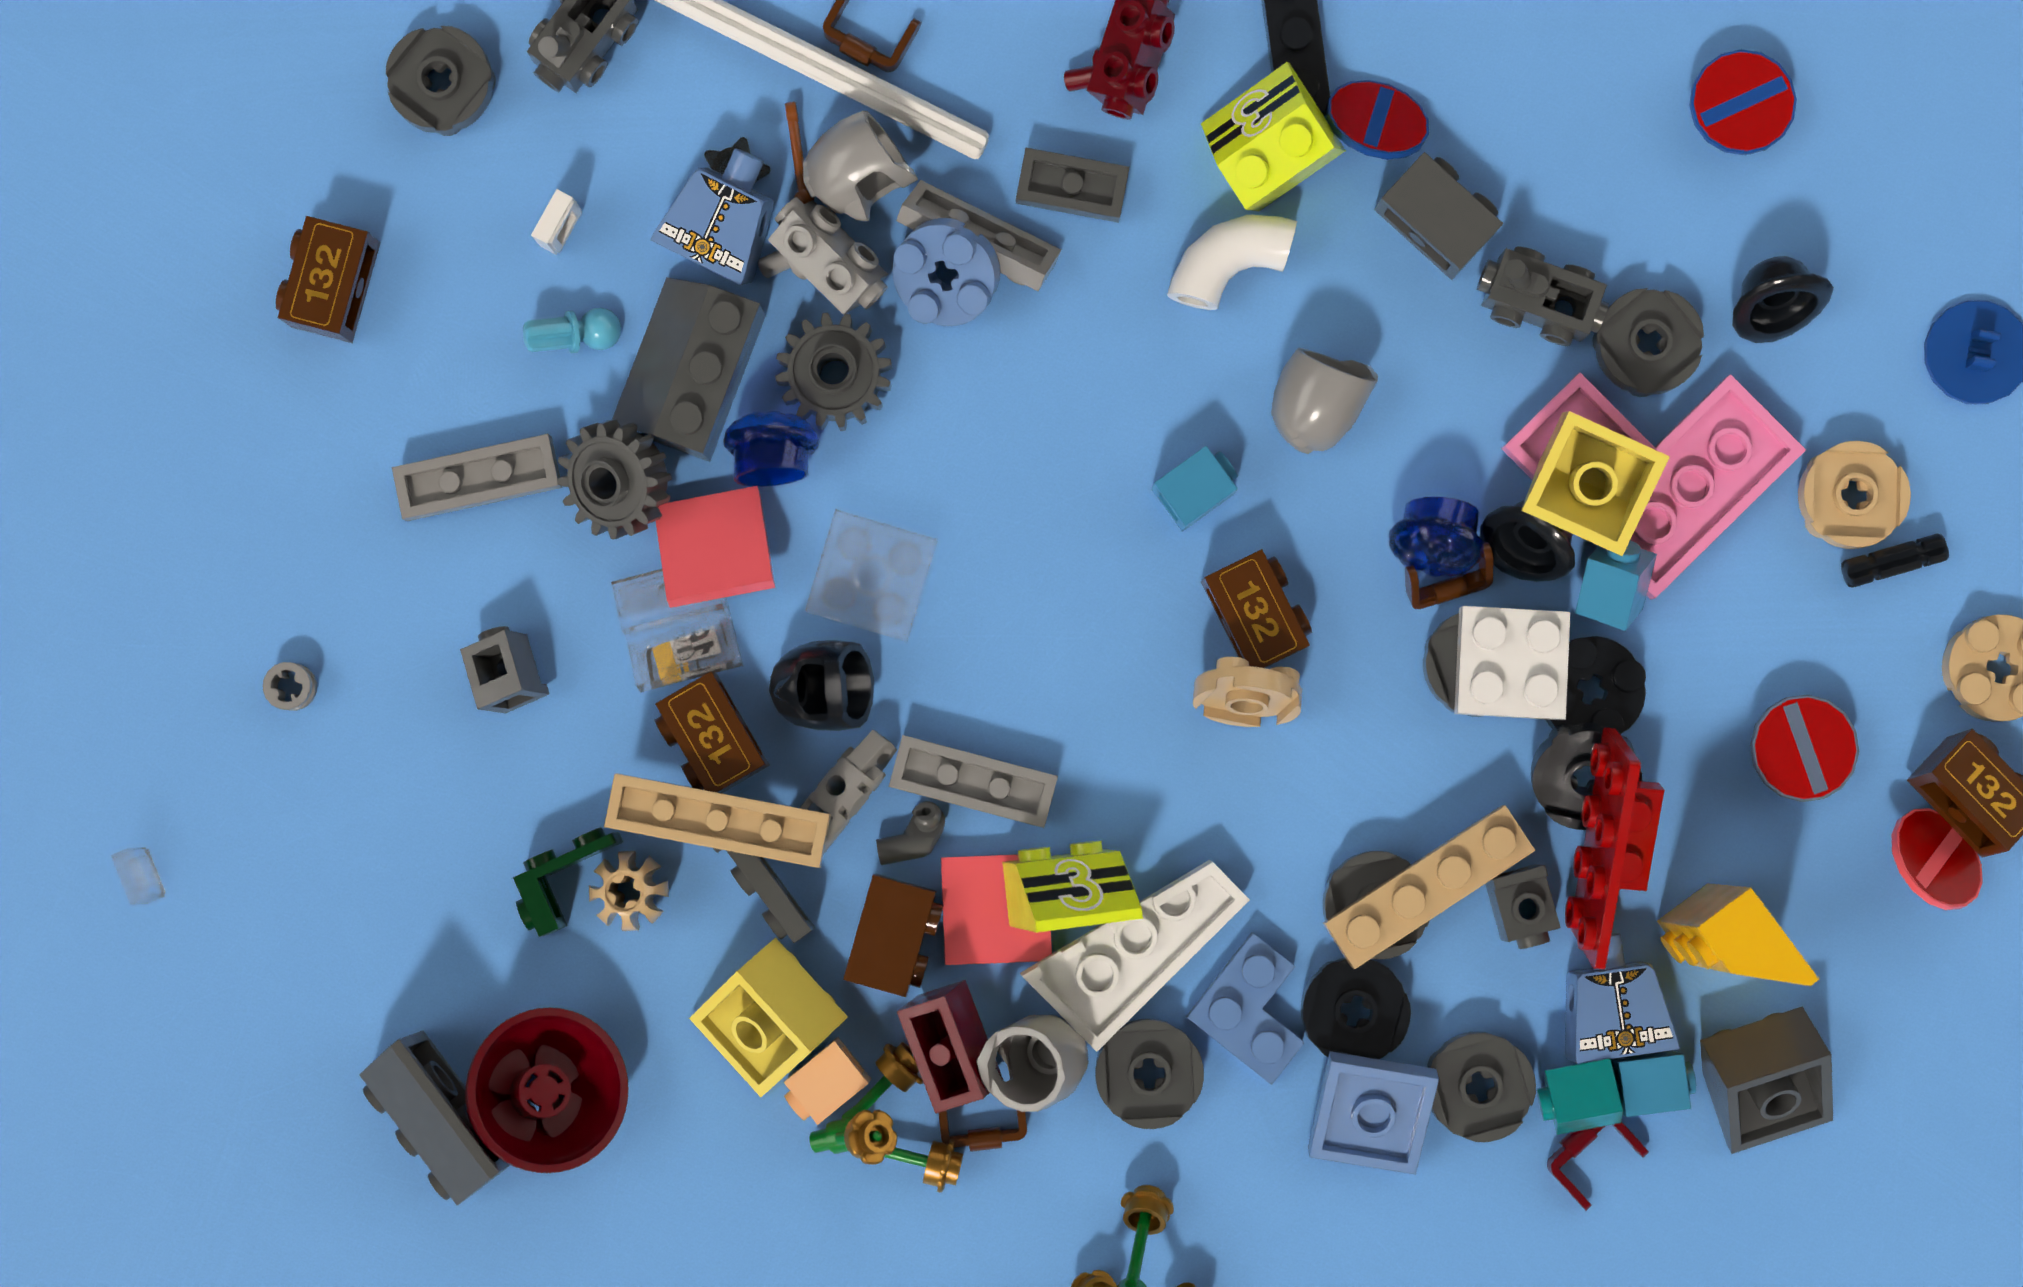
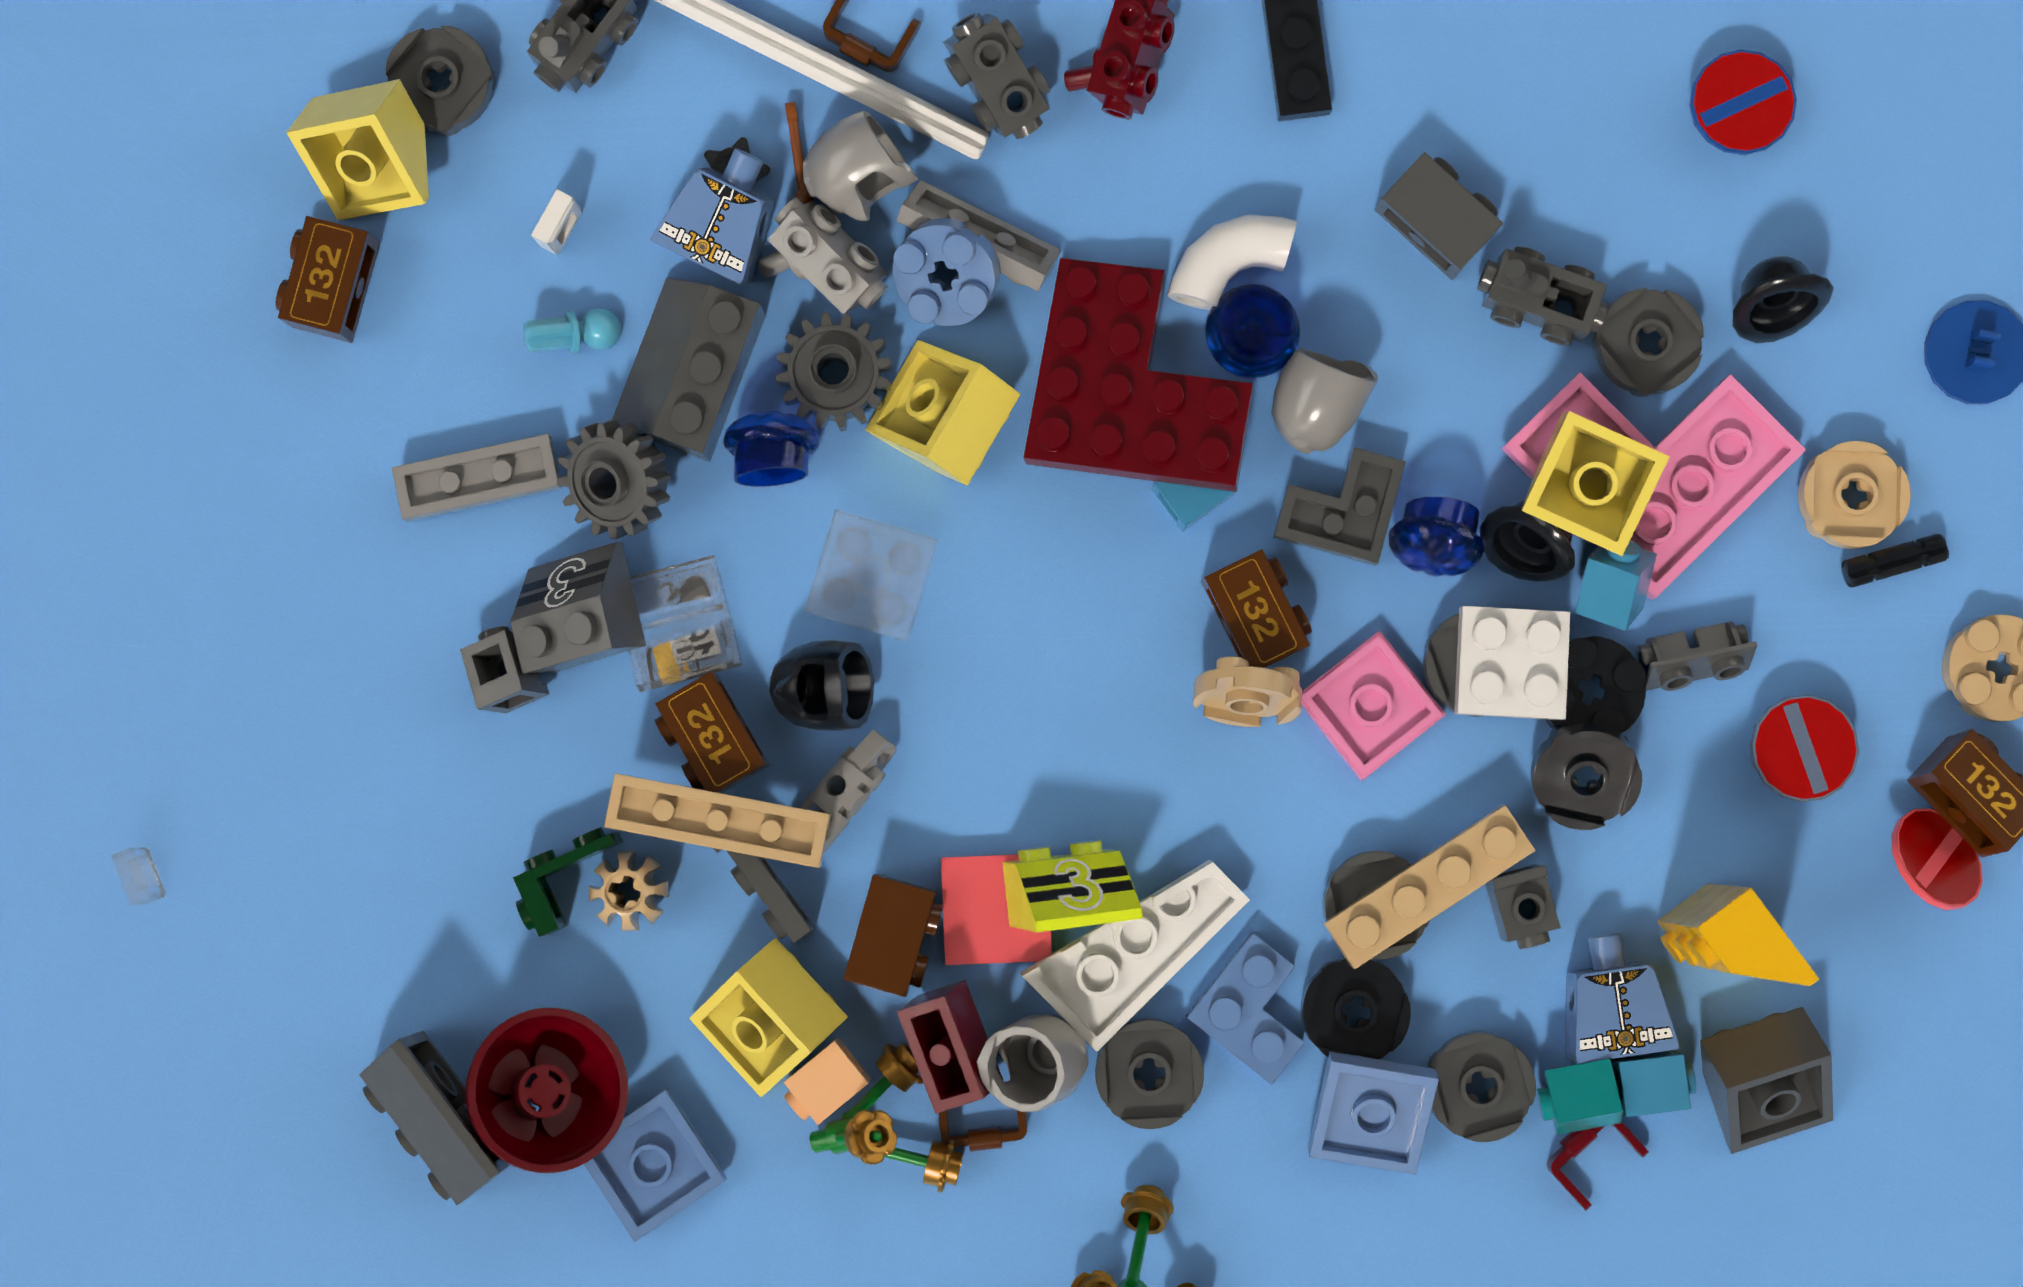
light grey bush [263,662,317,711] -> none
coral tile [656,485,775,608] -> none
dark grey arm [876,801,945,865] -> none
light grey plate [889,735,1058,828] -> none
dark grey plate [1016,148,1129,223] -> none
neon yellow slope [1201,62,1346,211] -> none
red piece [1326,80,1429,160] -> none
reddish brown piece [1405,542,1493,609] -> none
red bracket [1565,728,1665,969] -> none
none -> light yellow slope [286,79,429,220]
none -> dark grey slope [510,542,646,674]
none -> medium blue plate [584,1088,727,1242]
none -> light yellow slope [865,340,1021,486]
none -> dark grey brick [943,12,1050,139]
none -> dark red plate [1023,258,1254,492]
none -> clear blue piece [1205,284,1300,378]
none -> dark grey plate [1273,447,1406,566]
none -> bright pink tile [1301,631,1446,781]
none -> dark grey hinge [1637,621,1757,691]

